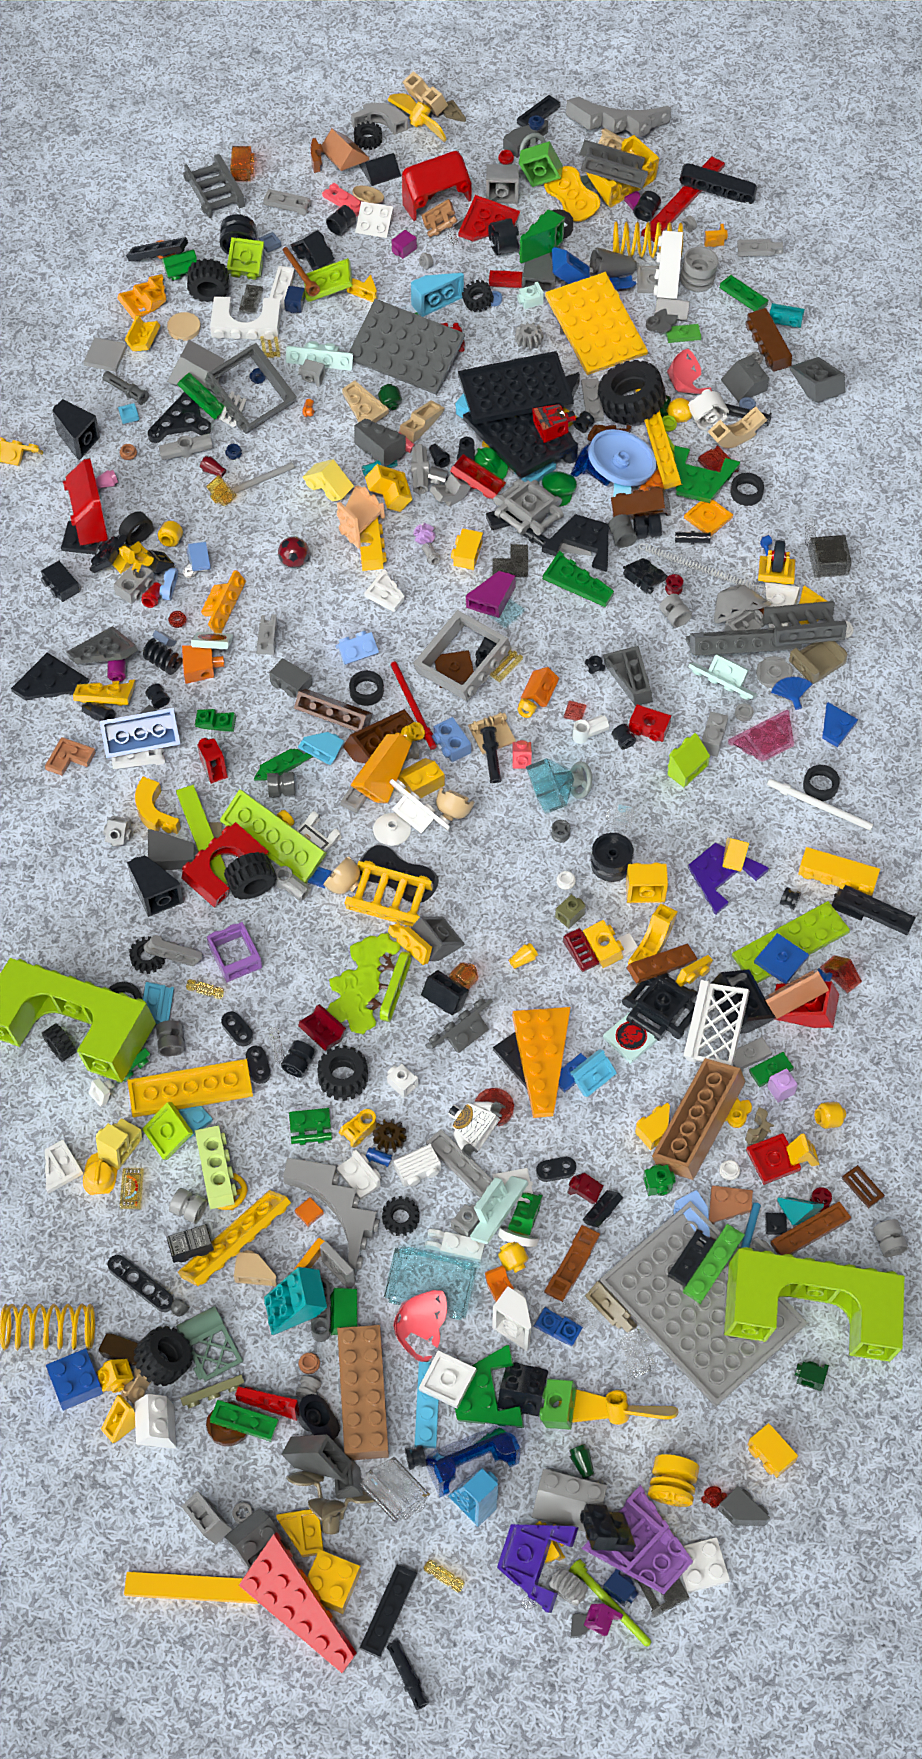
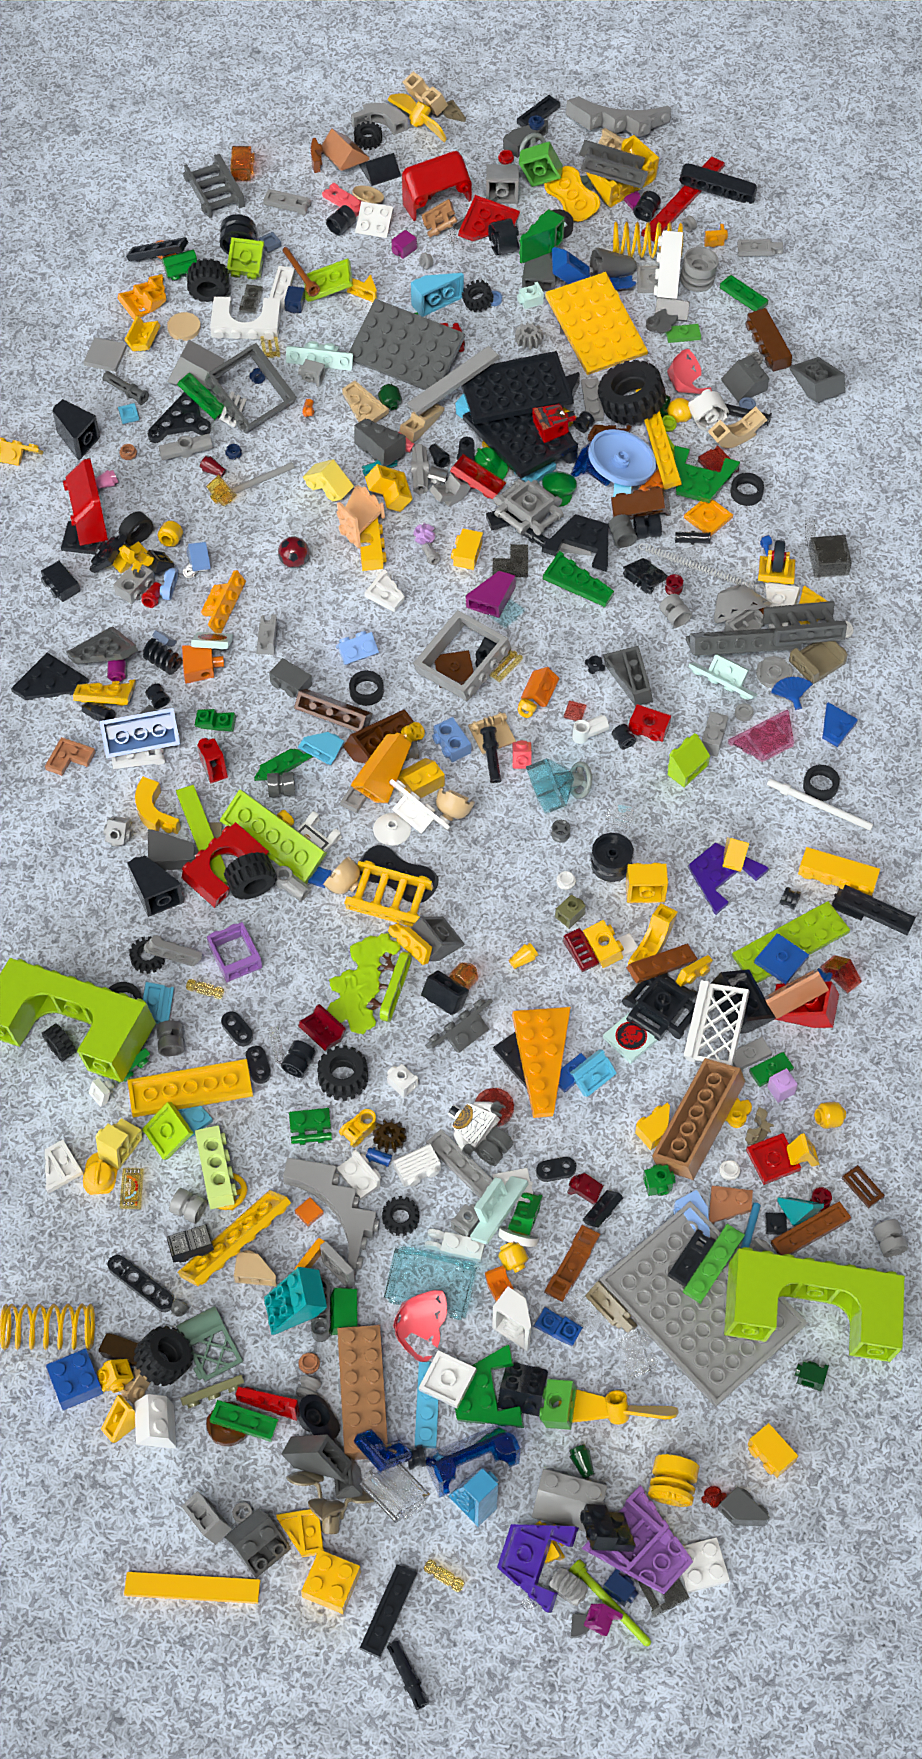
clear red plate [168,611,187,628] -> none
wing [239,1532,357,1673] -> none
black brick [290,230,335,271] -> none
red bar [390,661,437,750] -> none
red plate [489,270,523,288] -> none
teal bracket [769,303,805,328] -> none
none -> clear blue brick [354,1429,413,1472]
none -> light grey tile [407,346,500,416]
none -> dark grey wheel [476,1127,513,1166]

